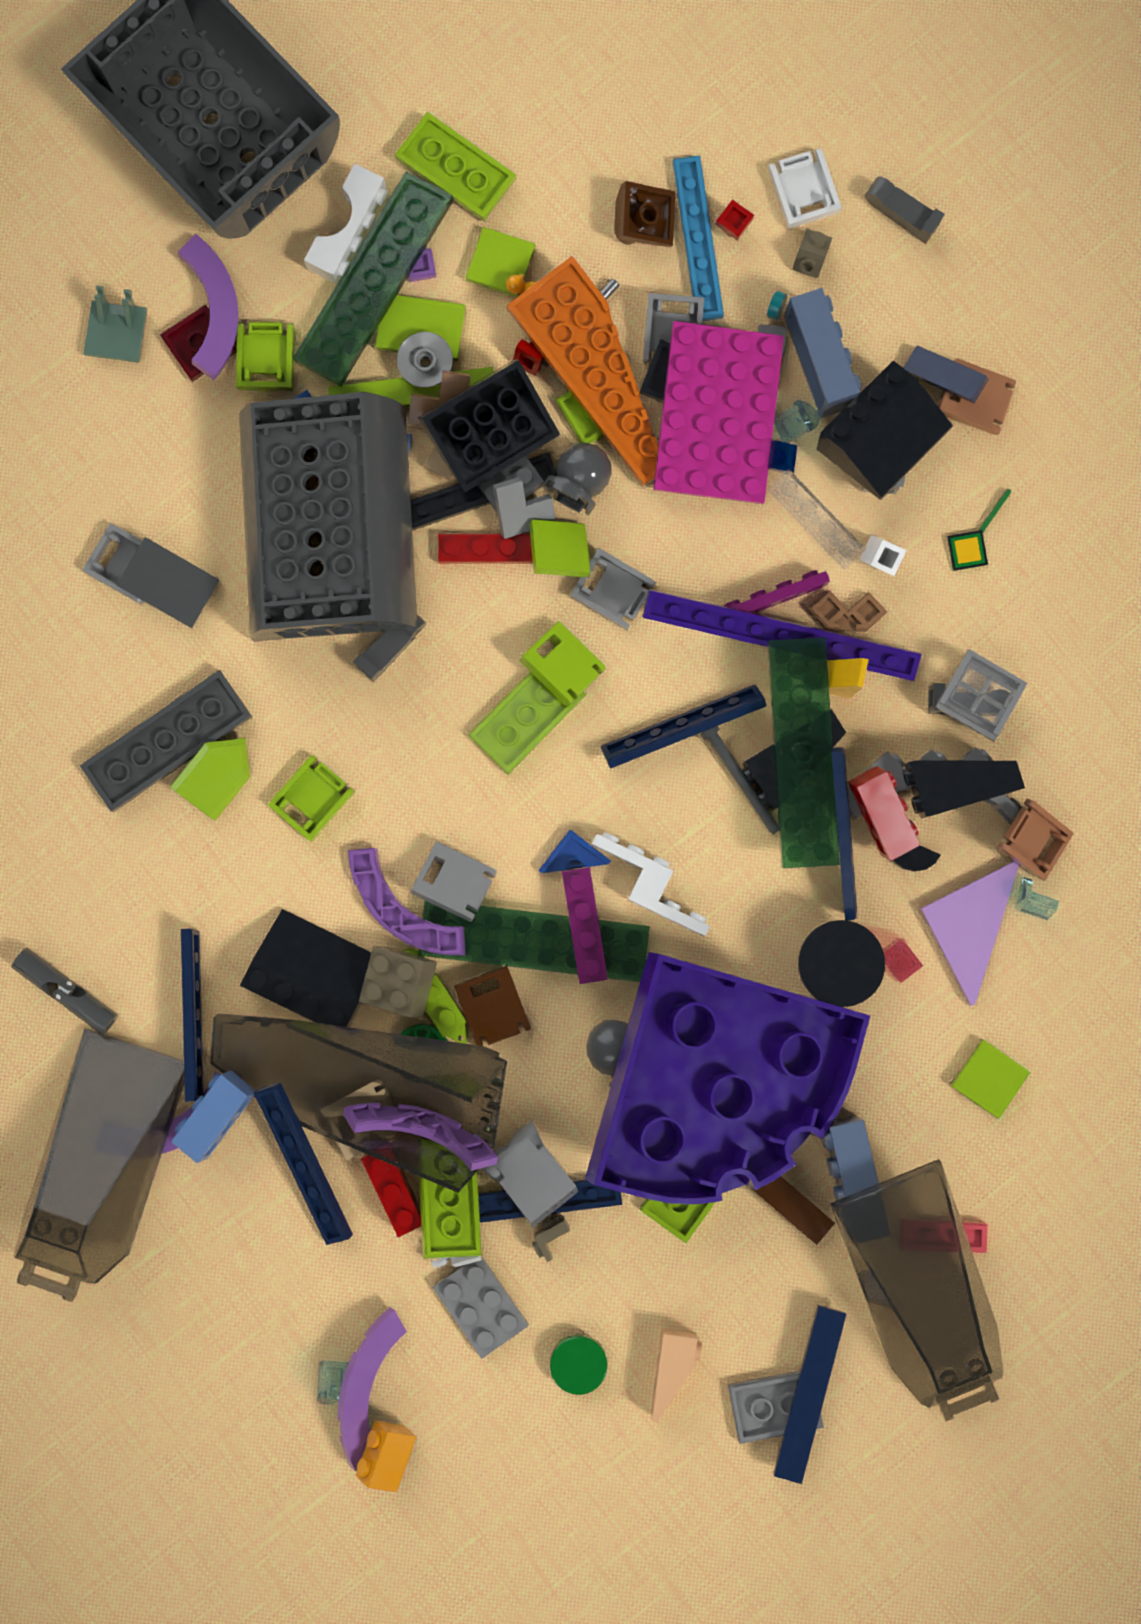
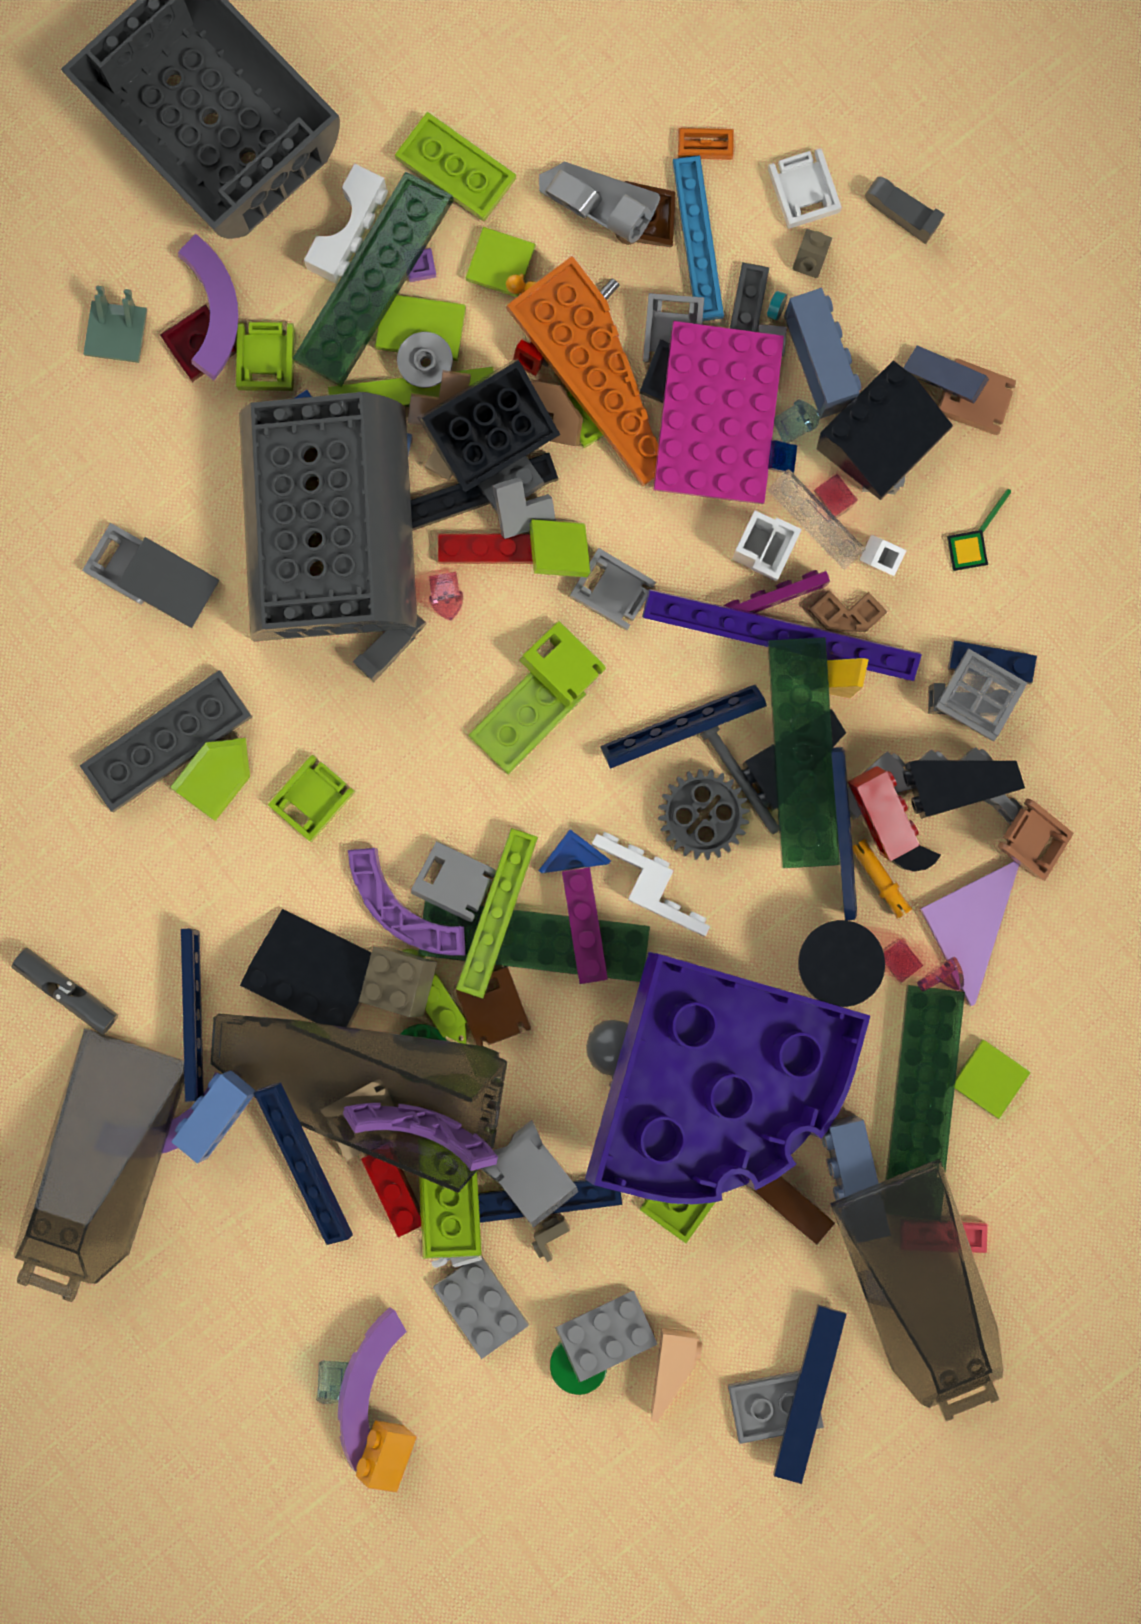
dark grey tile [542,442,612,515] -> none
red tile [715,199,755,241] -> none
clear light blue tile [1014,877,1059,920] -> none
none -> clear pink tile [429,572,463,620]
none -> lime tile [456,828,538,999]
none -> medium nougat tile [533,381,583,446]
none -> light grey panel [539,161,660,243]
none -> light grey plate [555,1290,658,1382]
none -> dark grey gear [658,769,750,861]
none -> orange tile [678,128,734,160]
none -> dark grey tile [730,262,769,332]
none -> white plate [732,510,802,582]
none -> clear pink tile [814,473,858,520]
none -> light orange pin [852,839,912,919]
none -> clear green plate [883,985,965,1220]
none -> clear pink tile [916,957,964,992]
none -> dark blue plate [948,640,1037,684]

